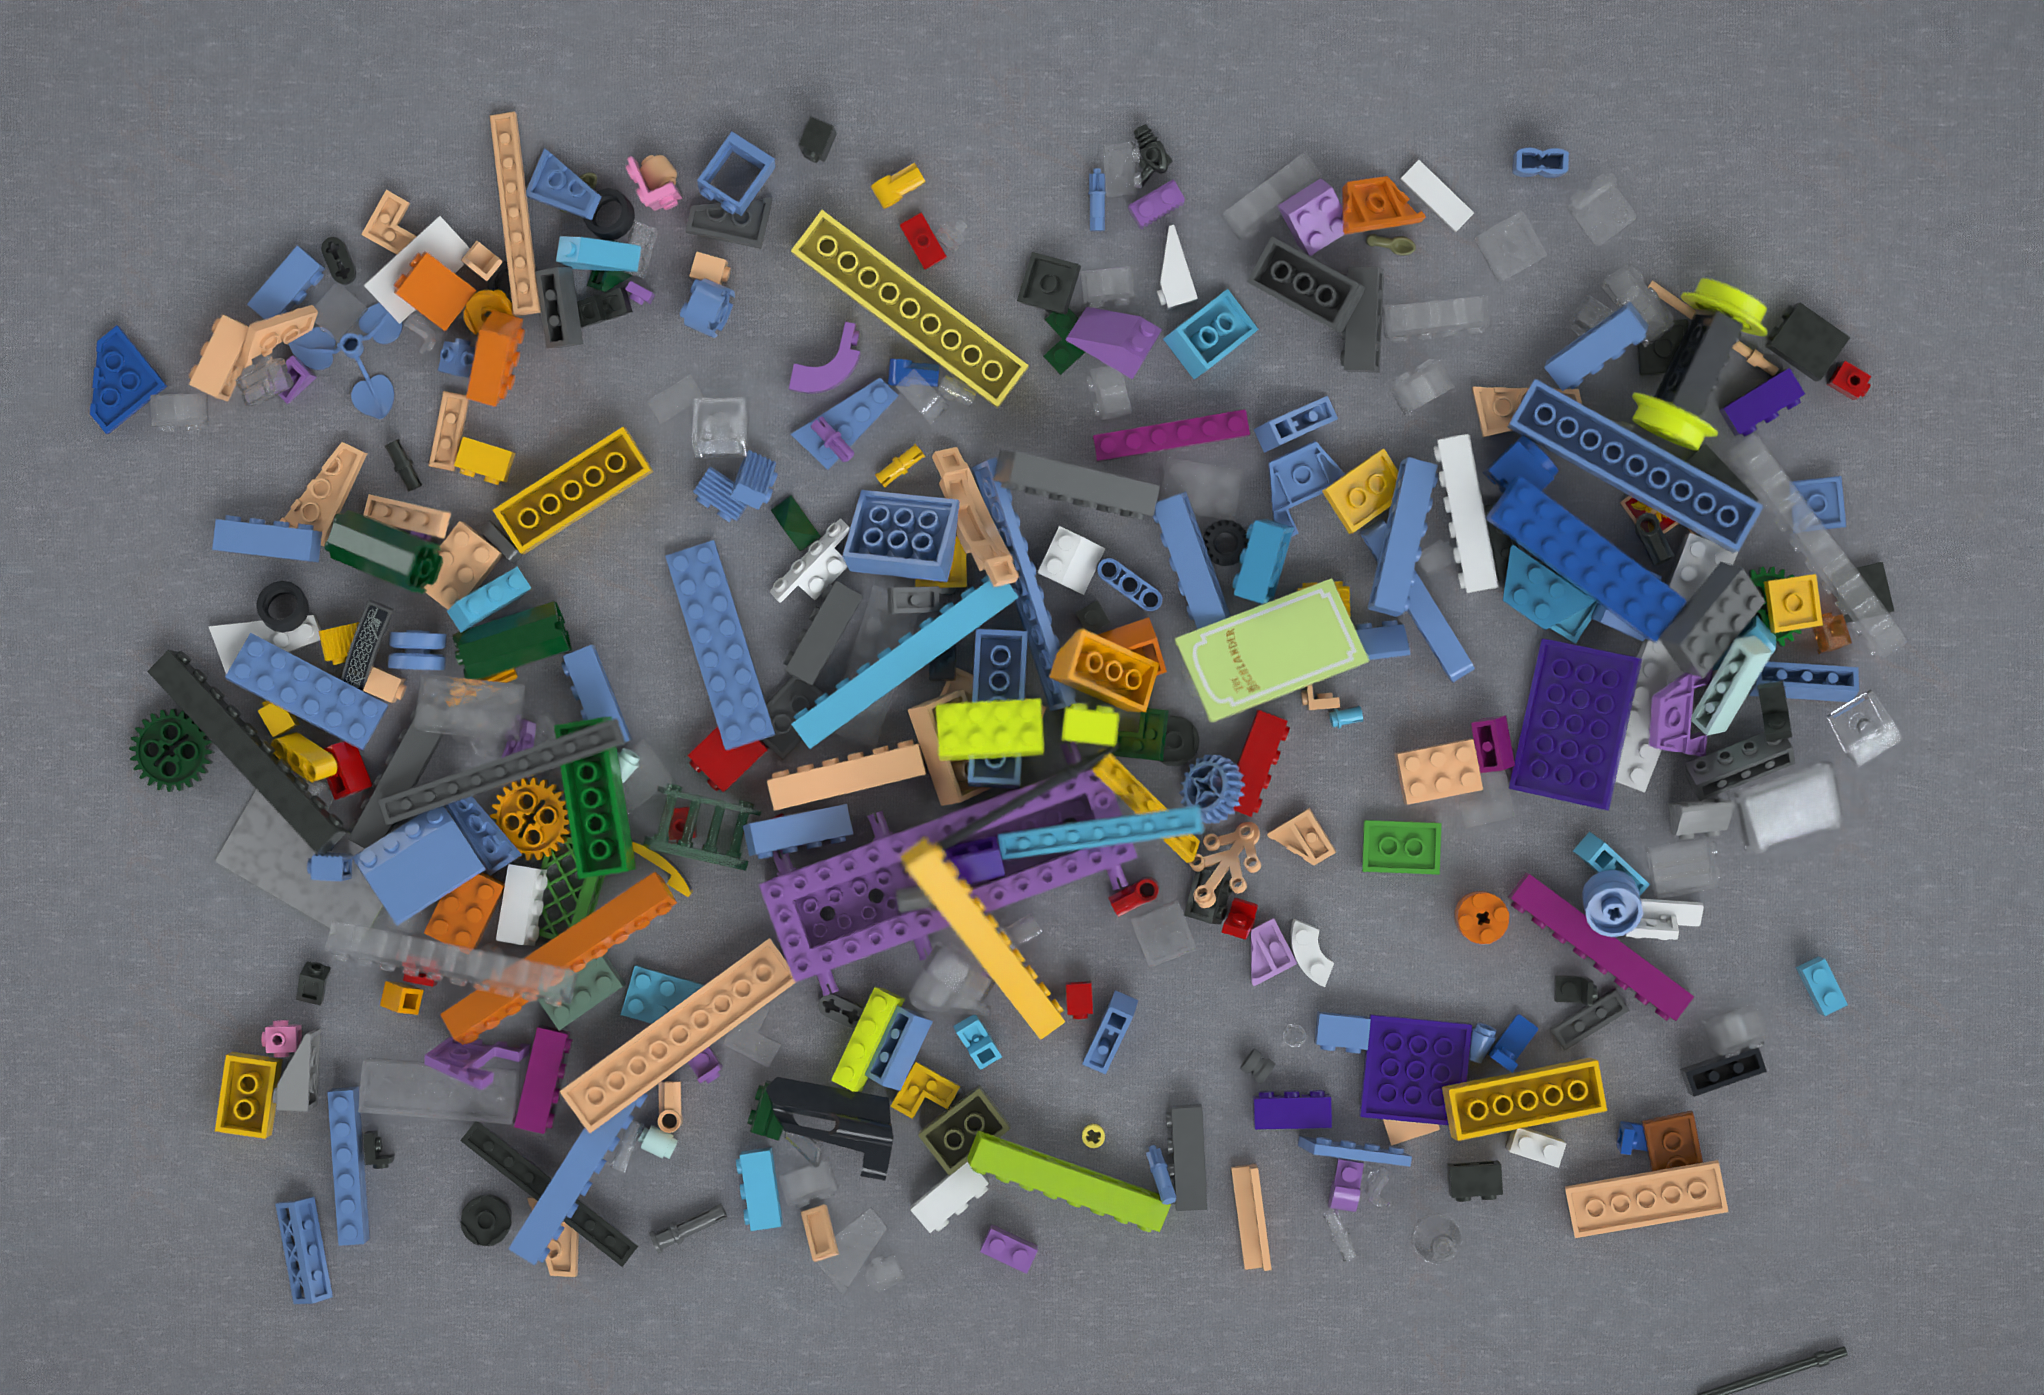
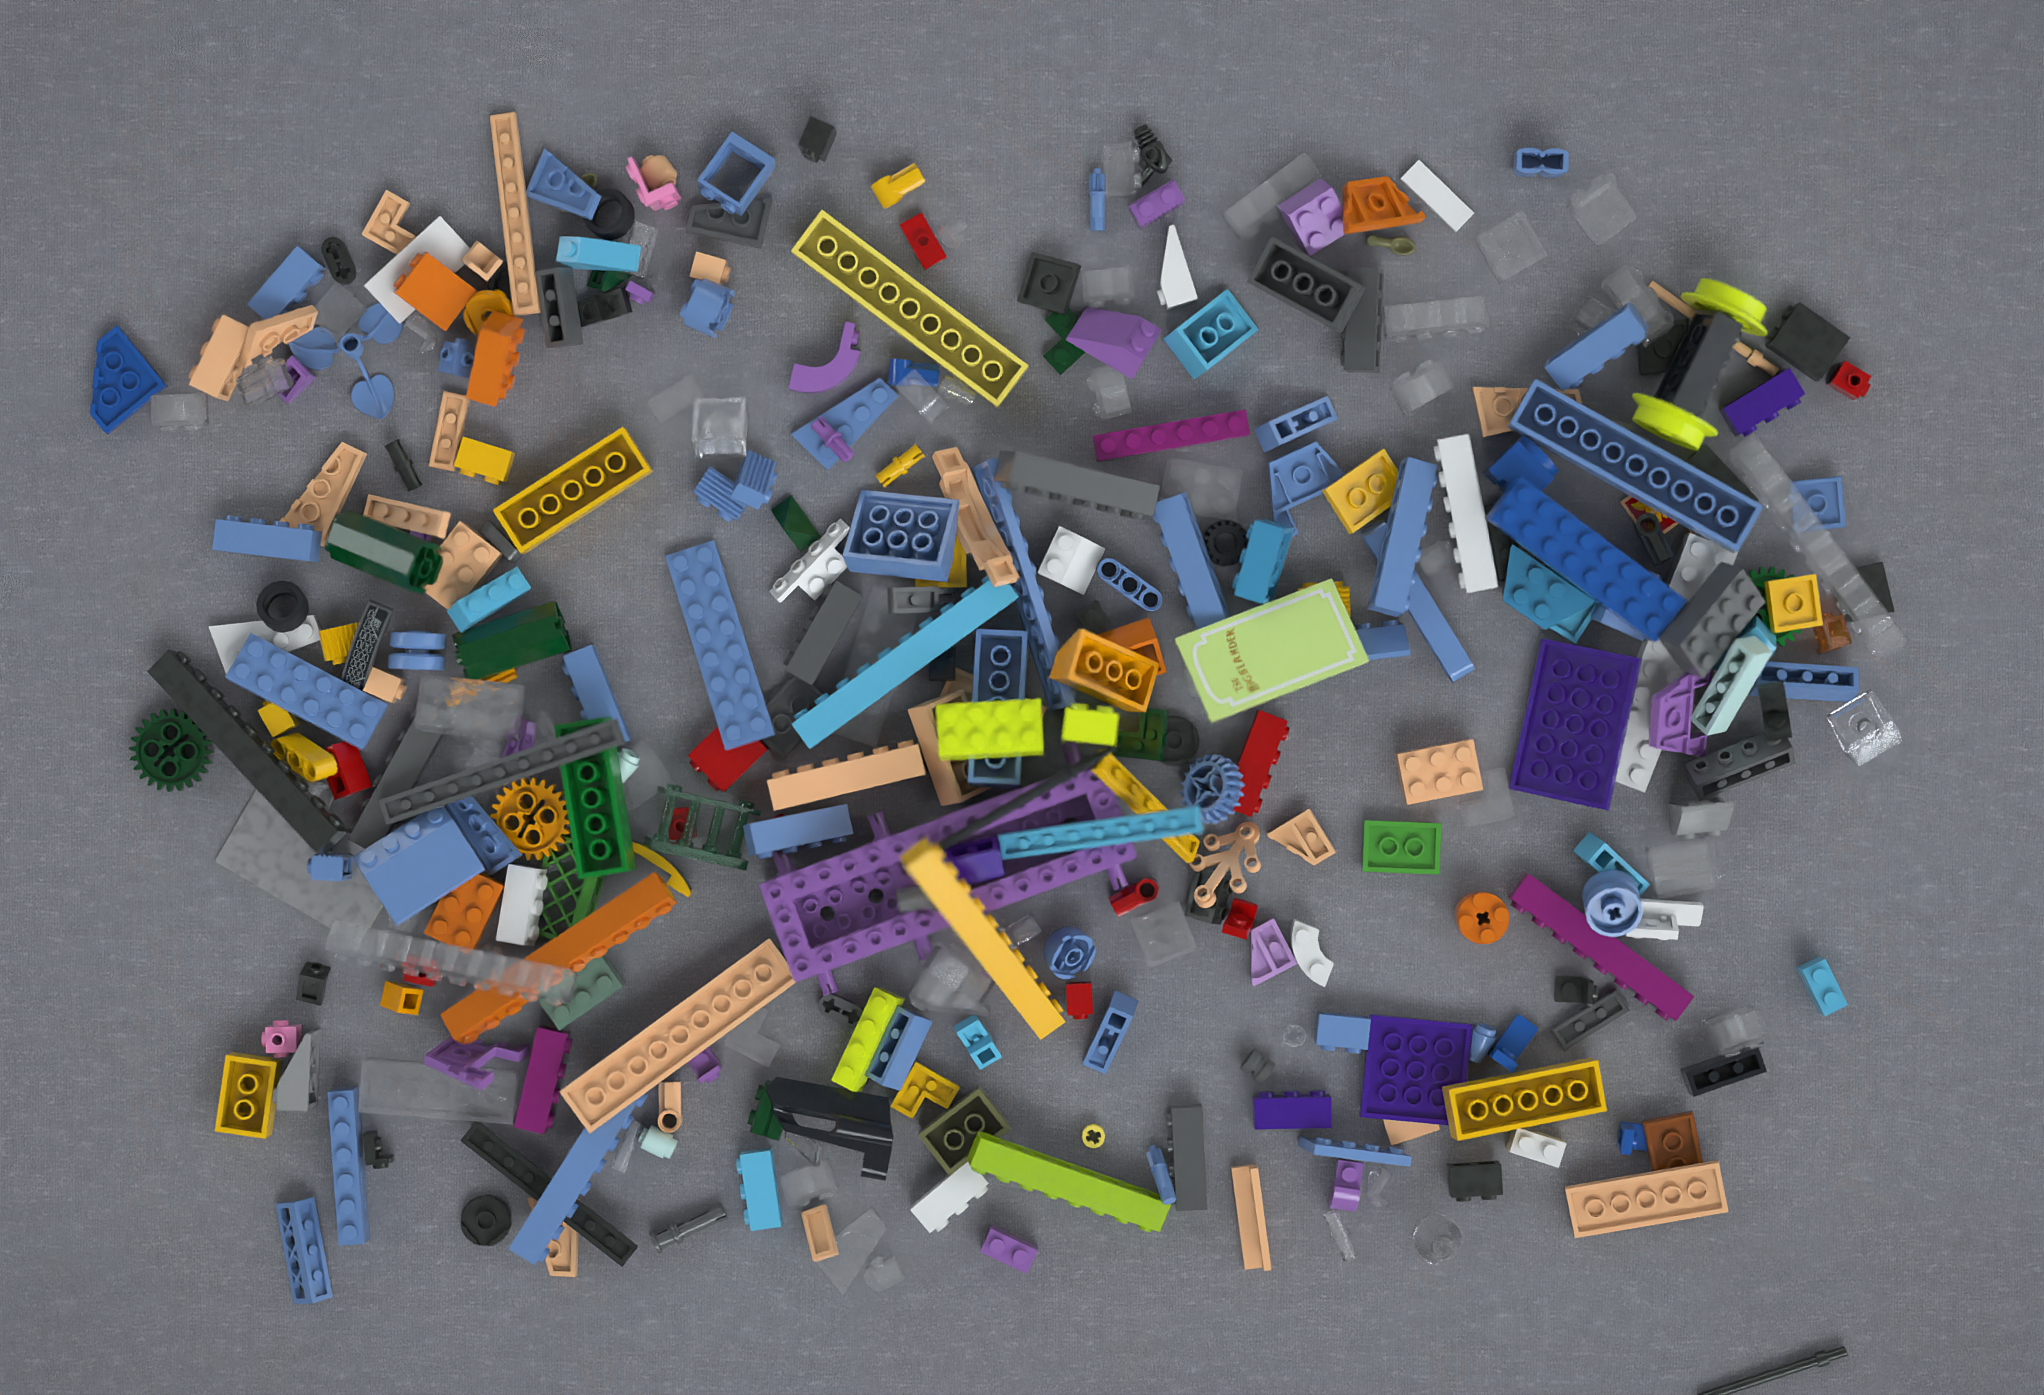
medium azure plate [621,965,705,1024] -> none
light nougat bracket [1301,684,1340,710] -> none
medium azure pin [1329,706,1363,729] -> none
magenta brick [1471,715,1515,773] -> none
clear windscreen [1726,761,1845,854] -> none
none -> medium blue cylinder [1043,927,1096,979]

